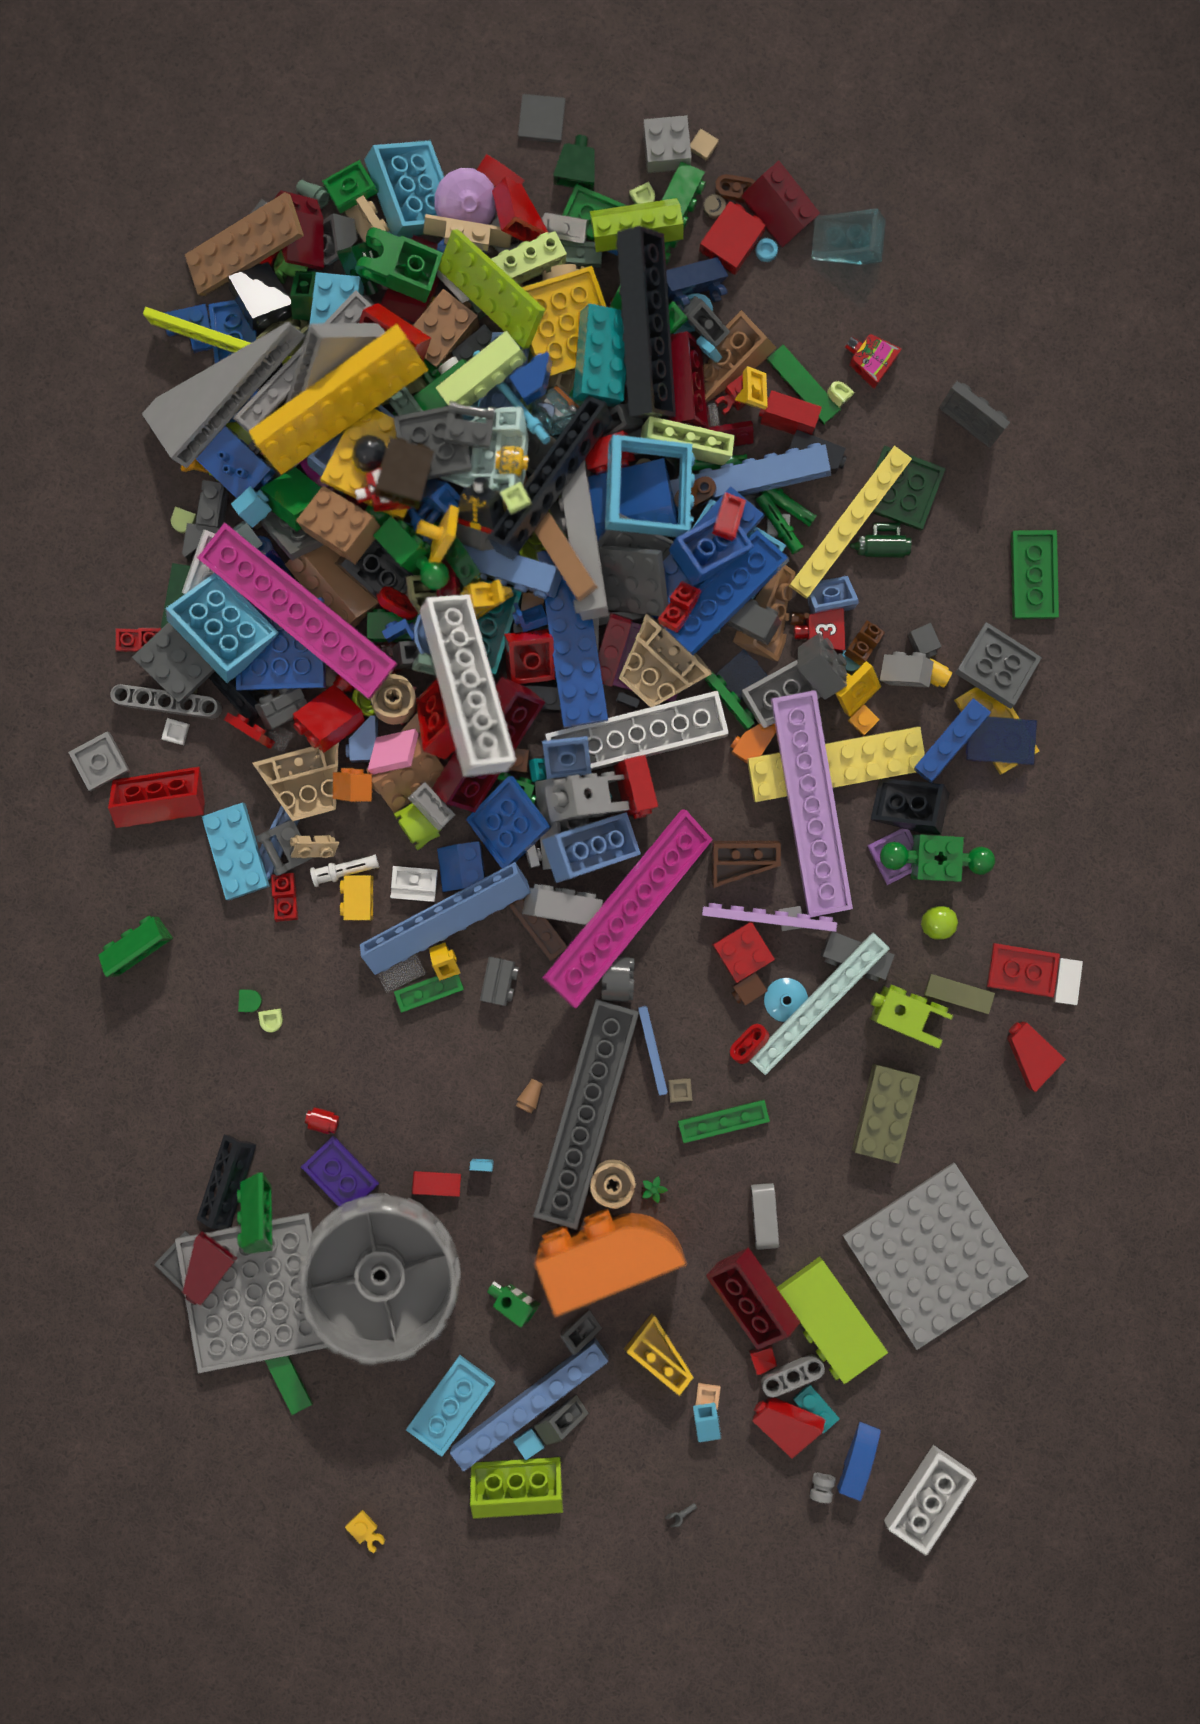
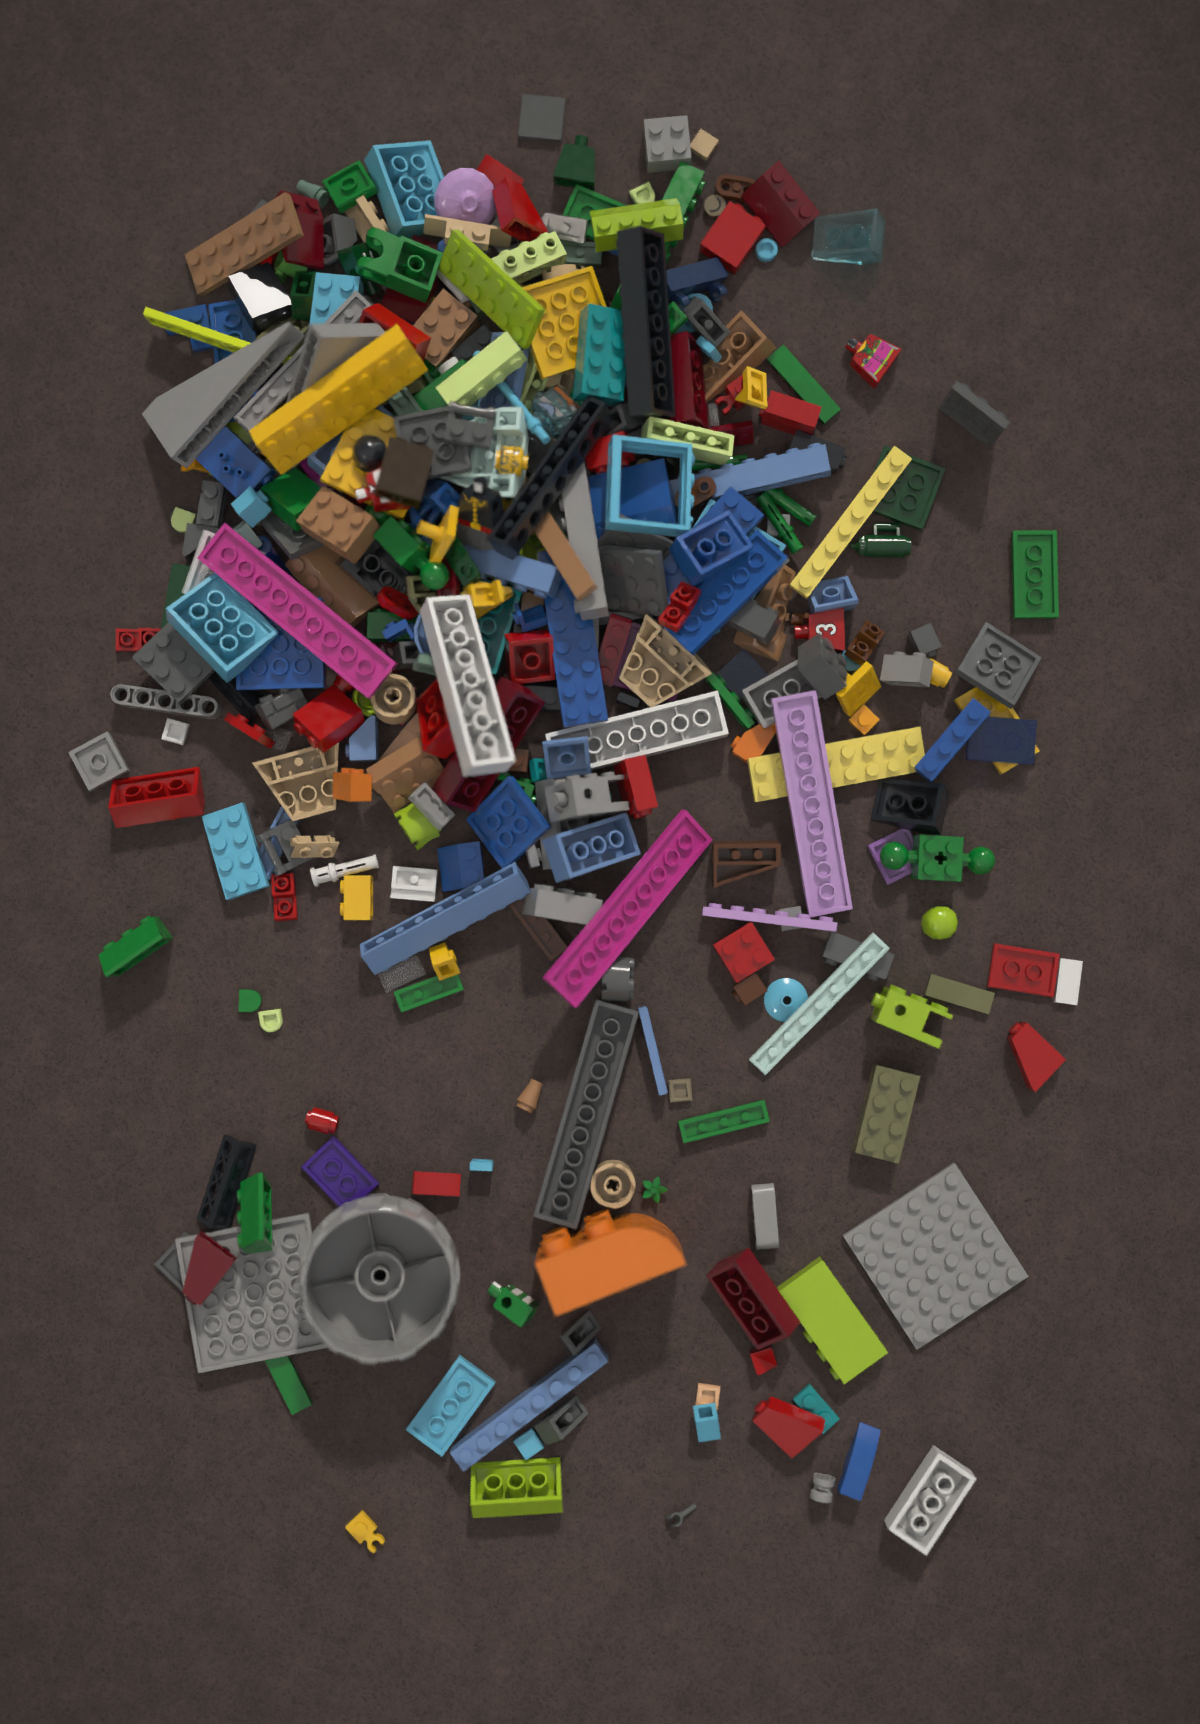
bright pink tile [368,729,419,775] -> none
dark grey brick [480,957,519,1006] -> none
yellowish green tile [500,482,531,515] -> none
blue slope [509,351,553,406] -> none
yellow wedge [624,1313,693,1396] -> none
red tile [712,492,746,541] -> none
red plate [730,1024,769,1064] -> none
light grey beam [761,1354,825,1397] -> none
yellowish green tile [827,381,854,407] -> none

